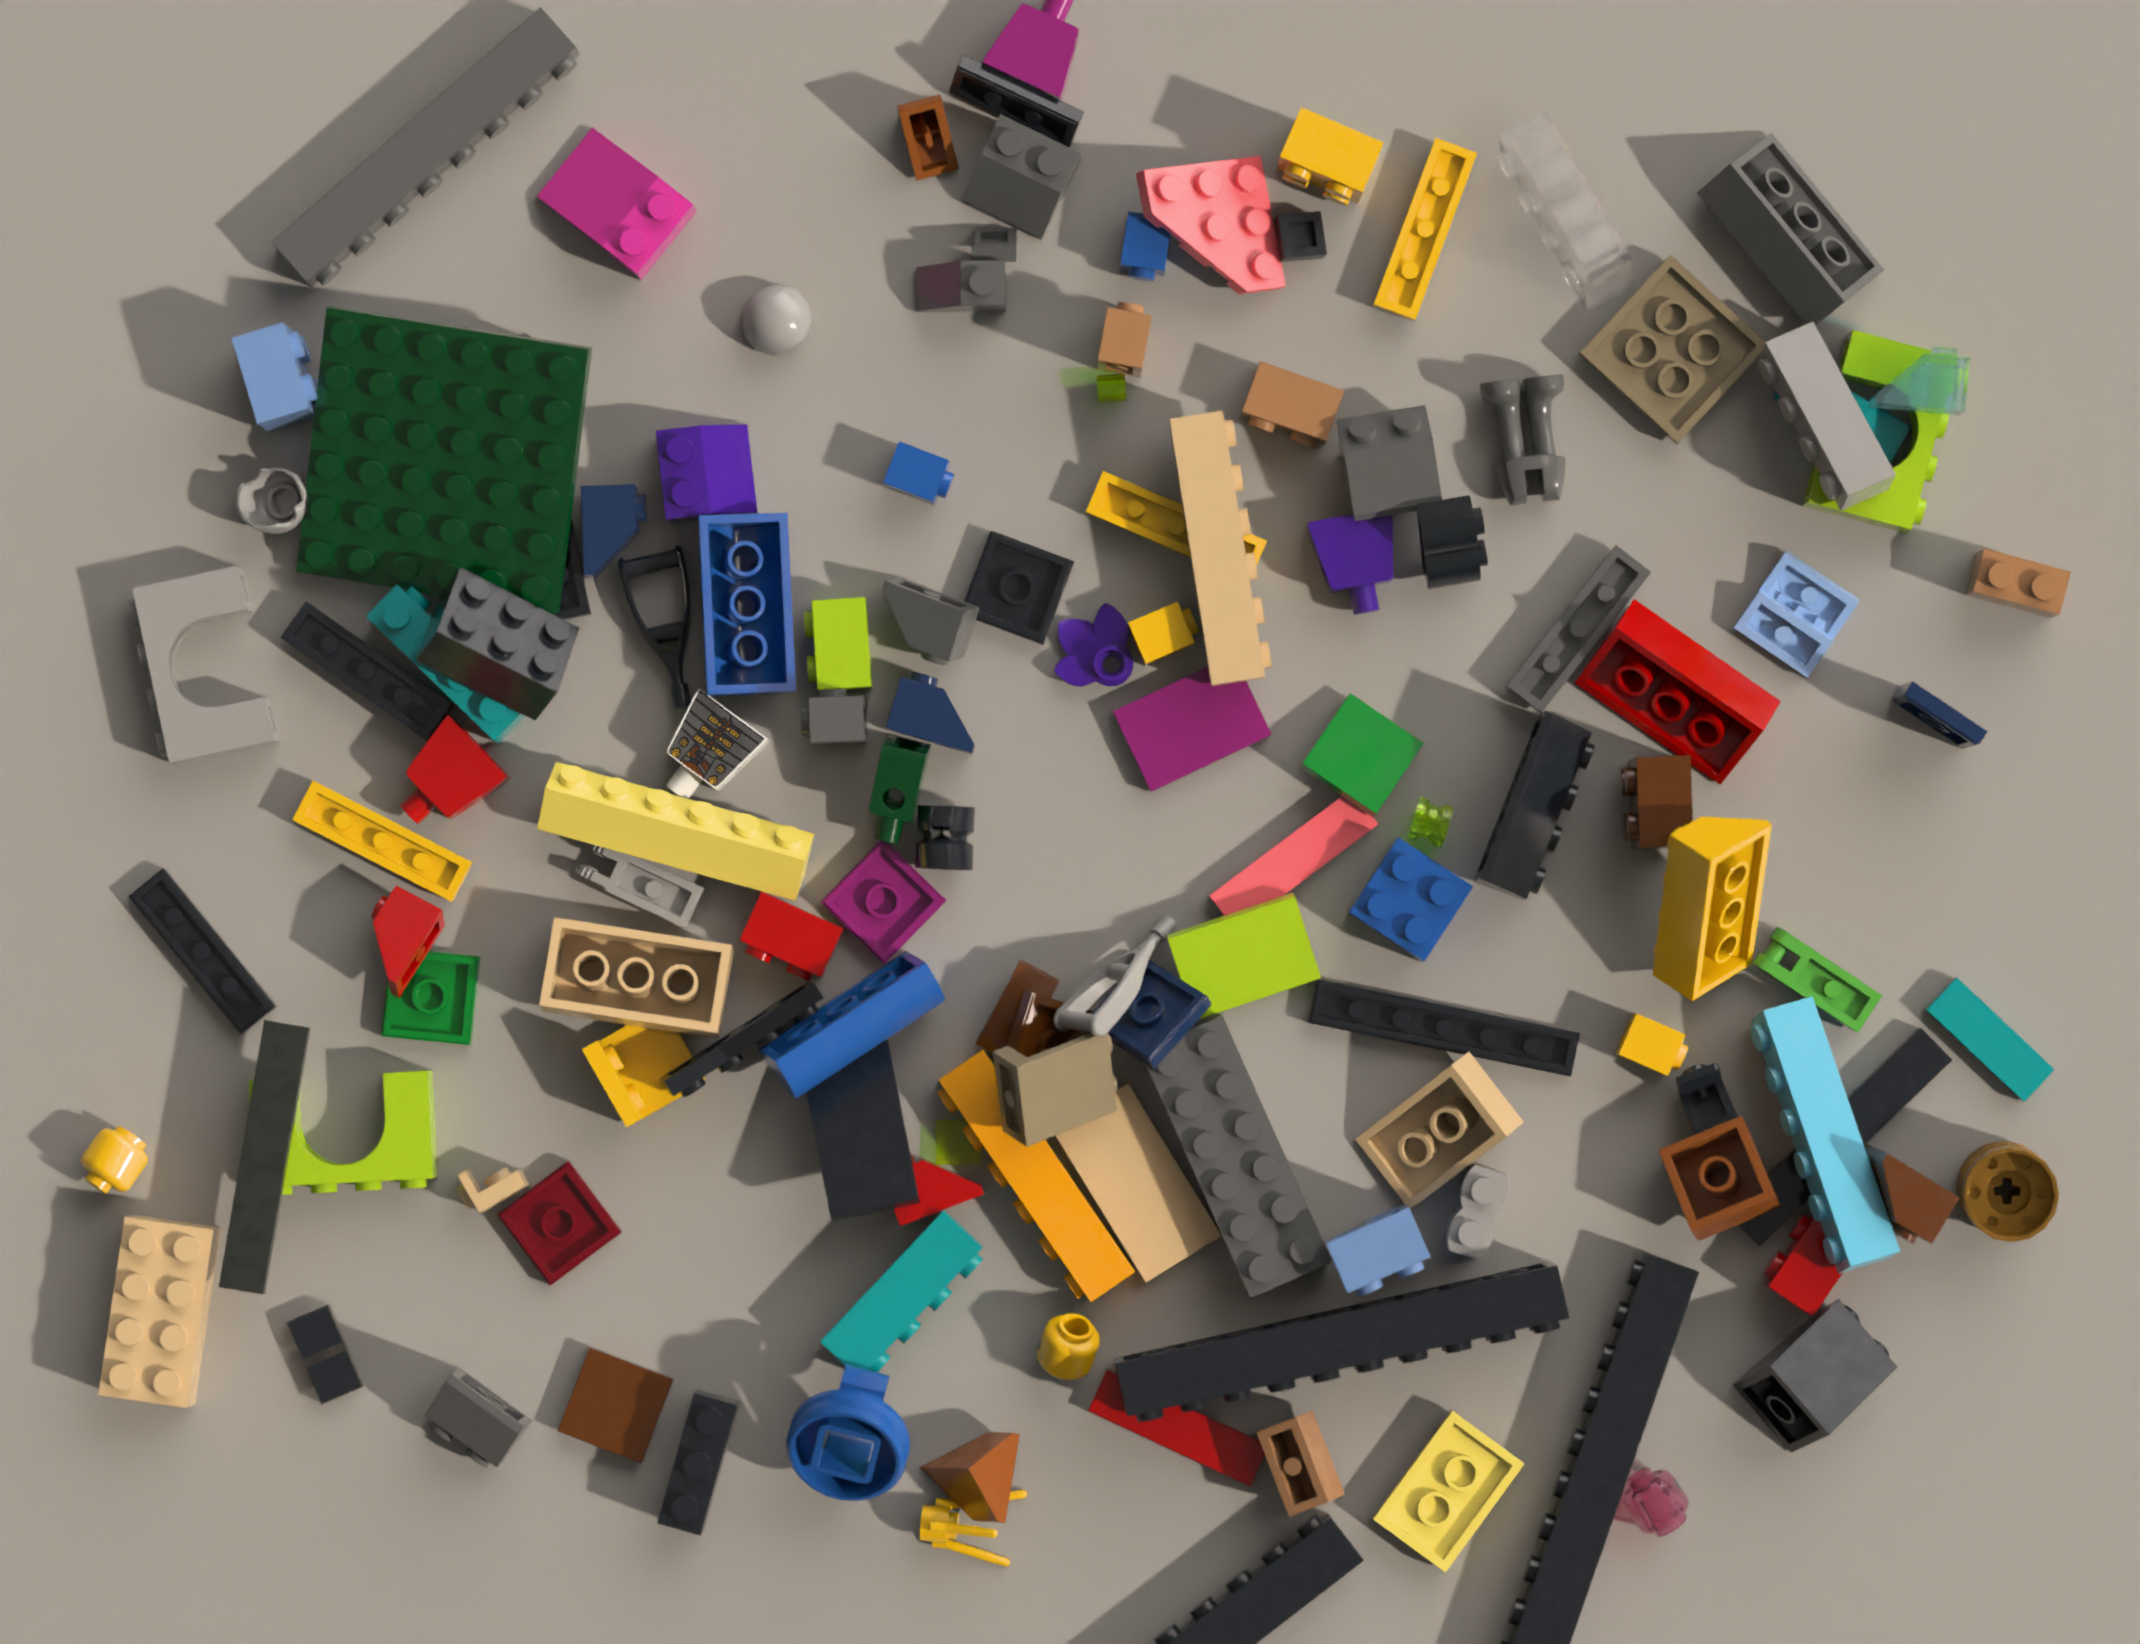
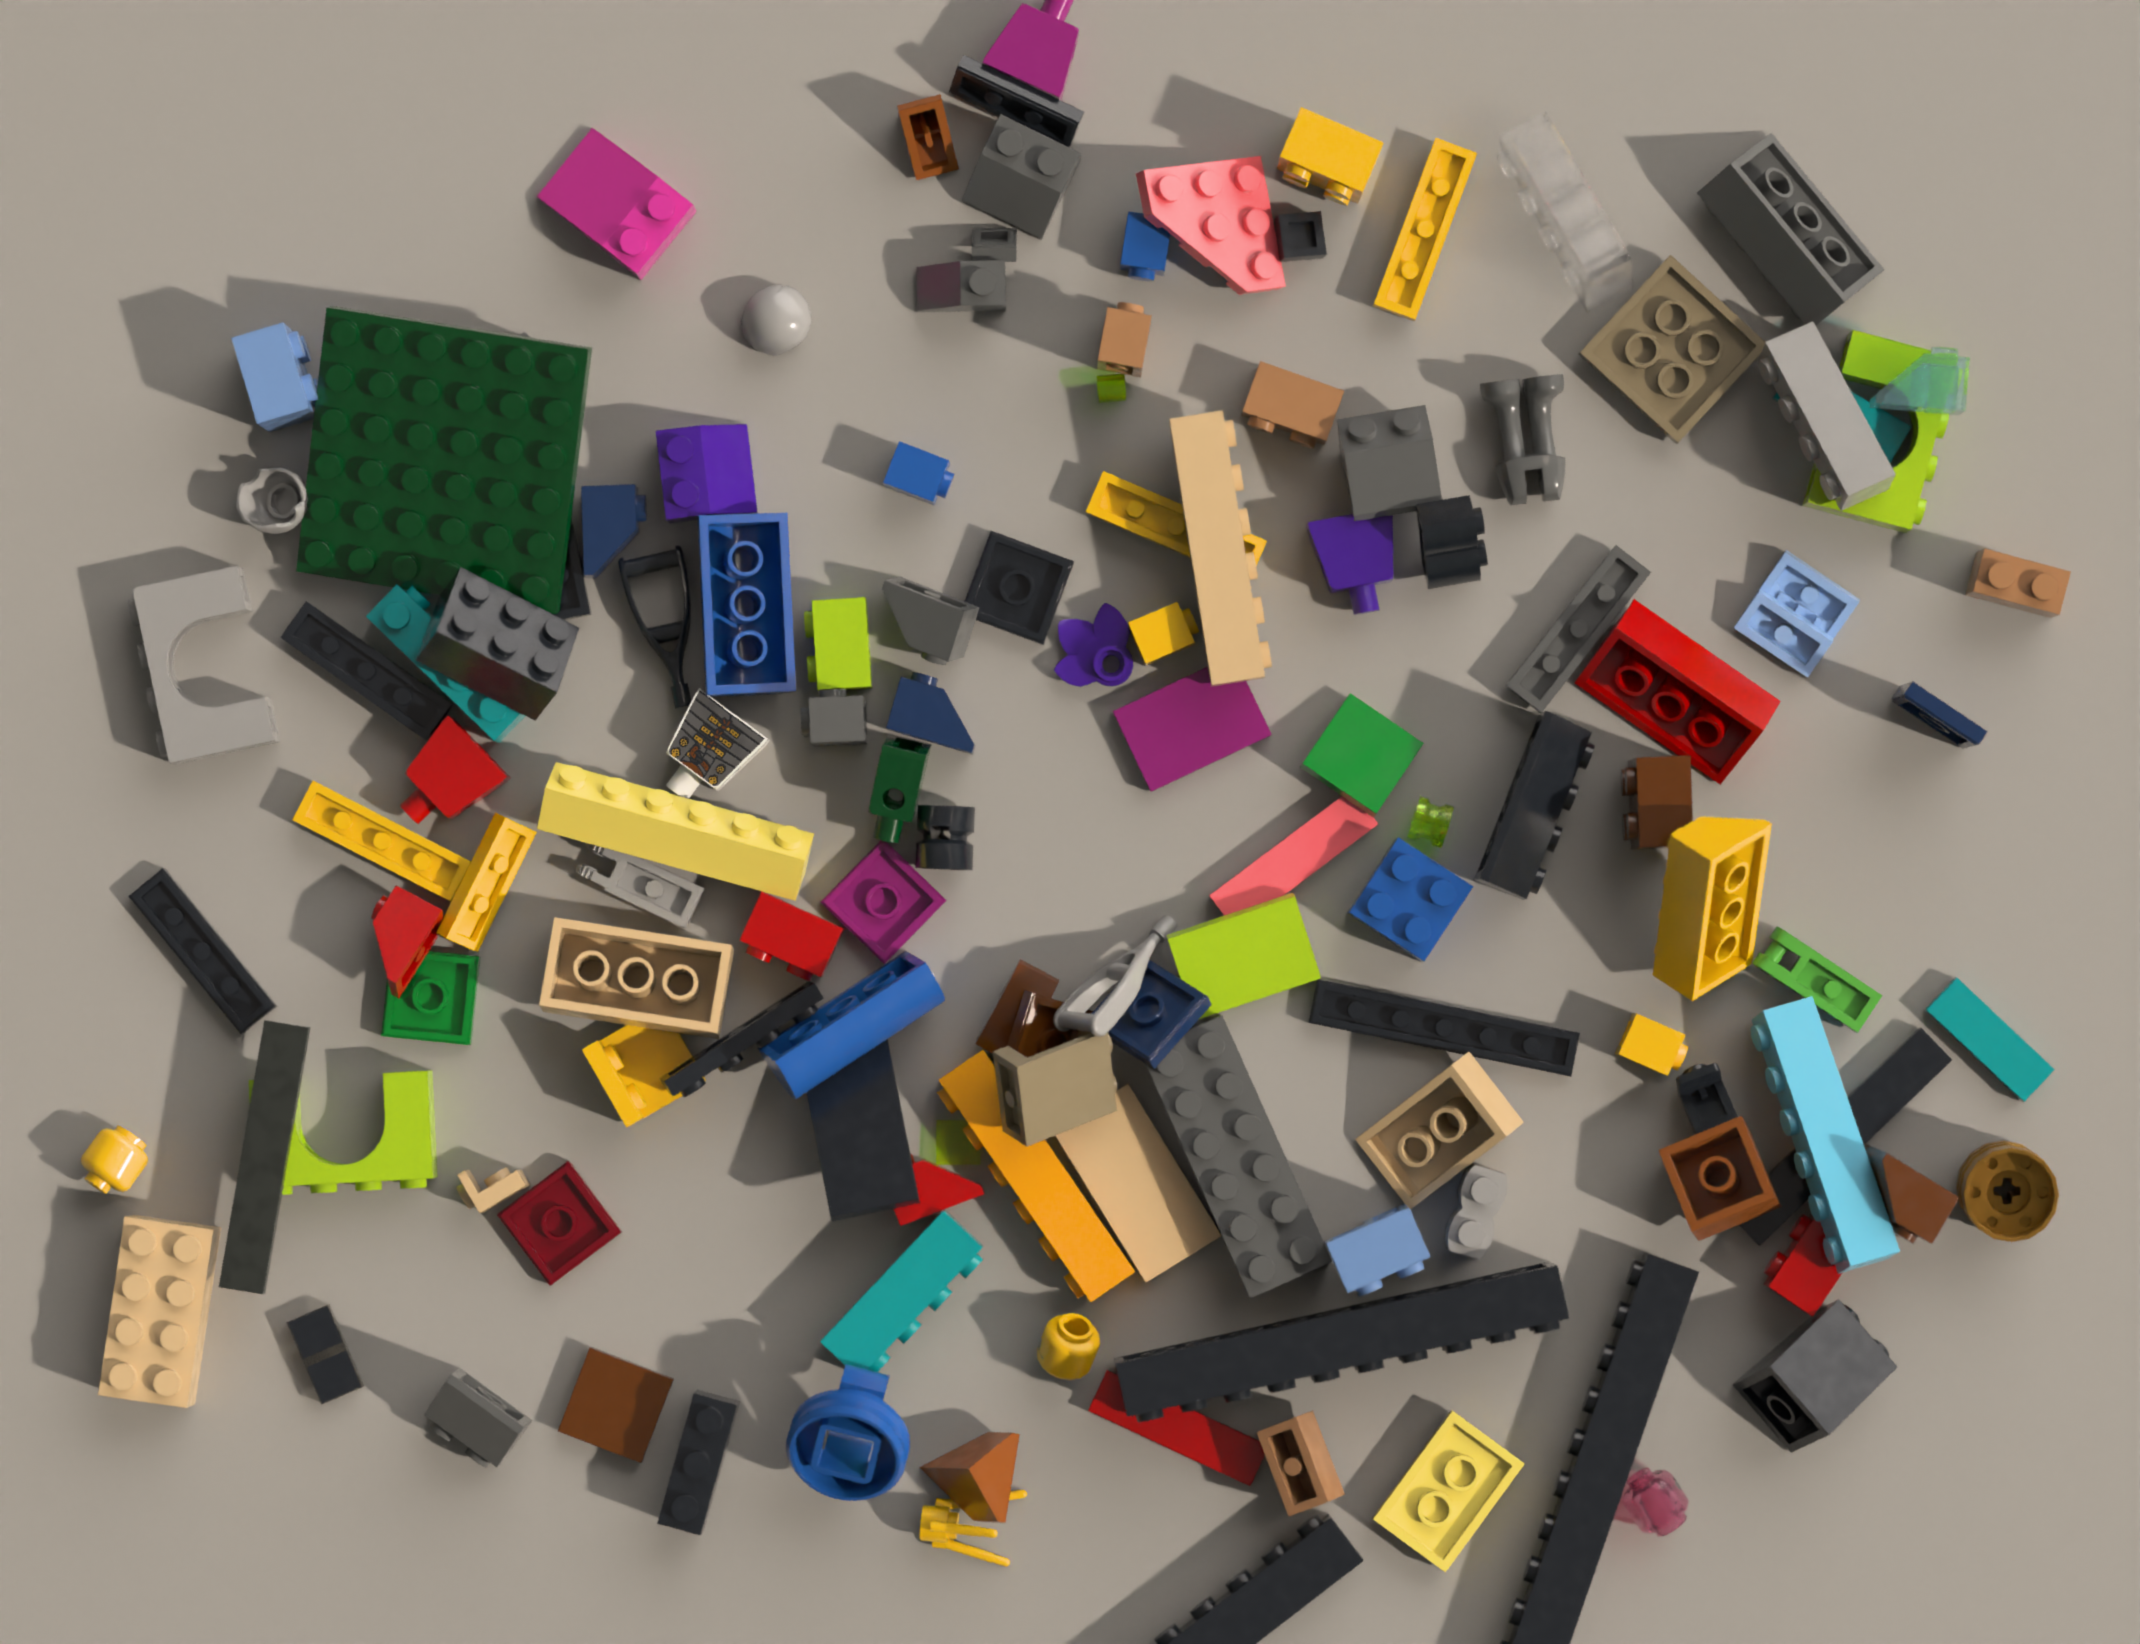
dark grey brick [271,7,579,287] -> none
none -> yellow plate [436,812,537,952]

